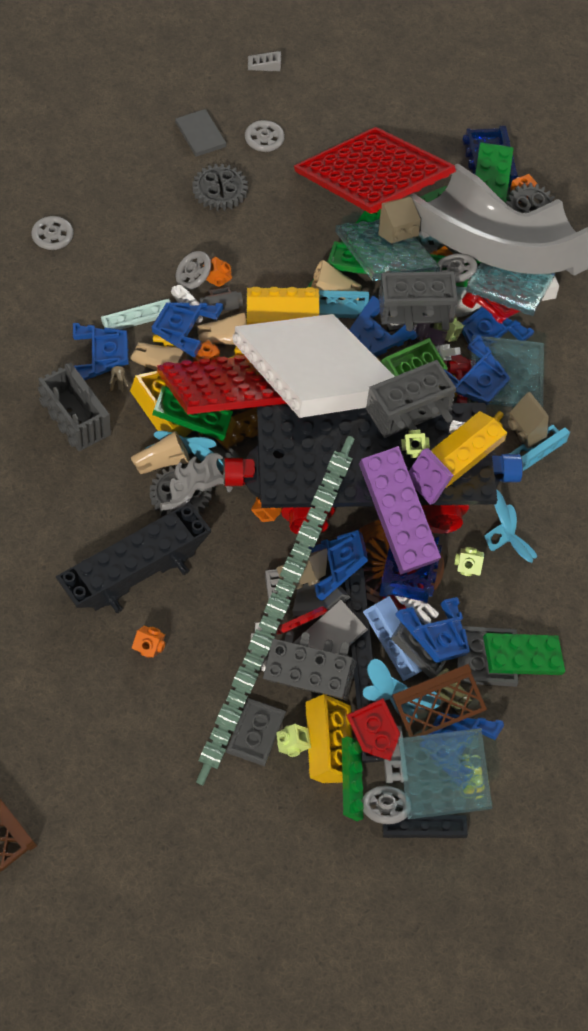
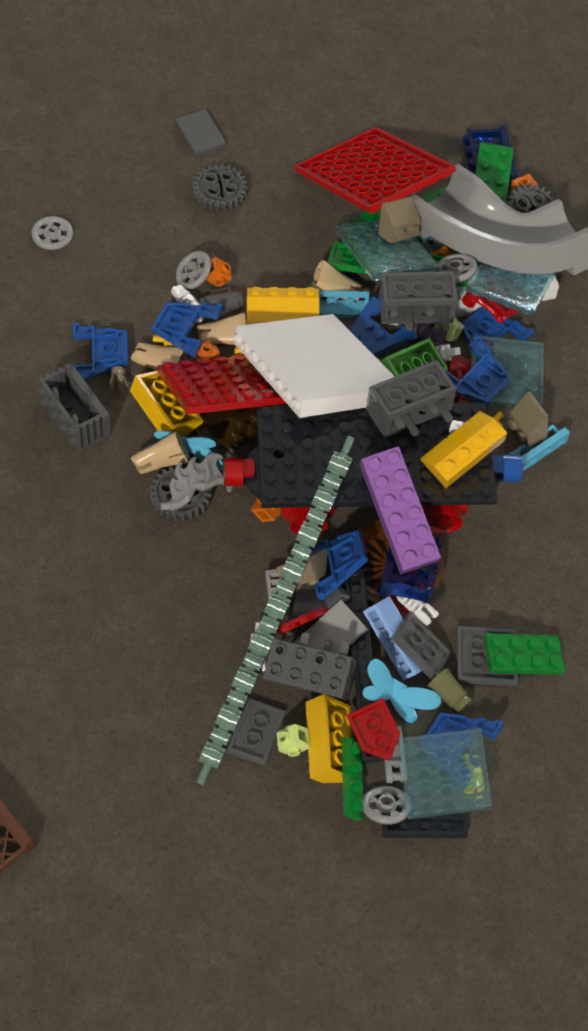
black piece [56,502,211,613] -> none
light aqua tile [101,299,171,330] -> none
orange brick [132,626,166,658] -> none
green plate [152,386,233,441] -> none
light grey plate [245,120,285,152] -> none
light grey slope [248,51,281,71] -> none
reddish brown fence [392,664,487,741] -> none
blue wing [395,597,470,663] -> none
yellowish green brick [401,430,430,458] -> none
medium lavender plate [409,448,454,505] -> none
yellowish green brick [454,547,484,576] -> none
medium azure piece [484,490,537,563] -> none

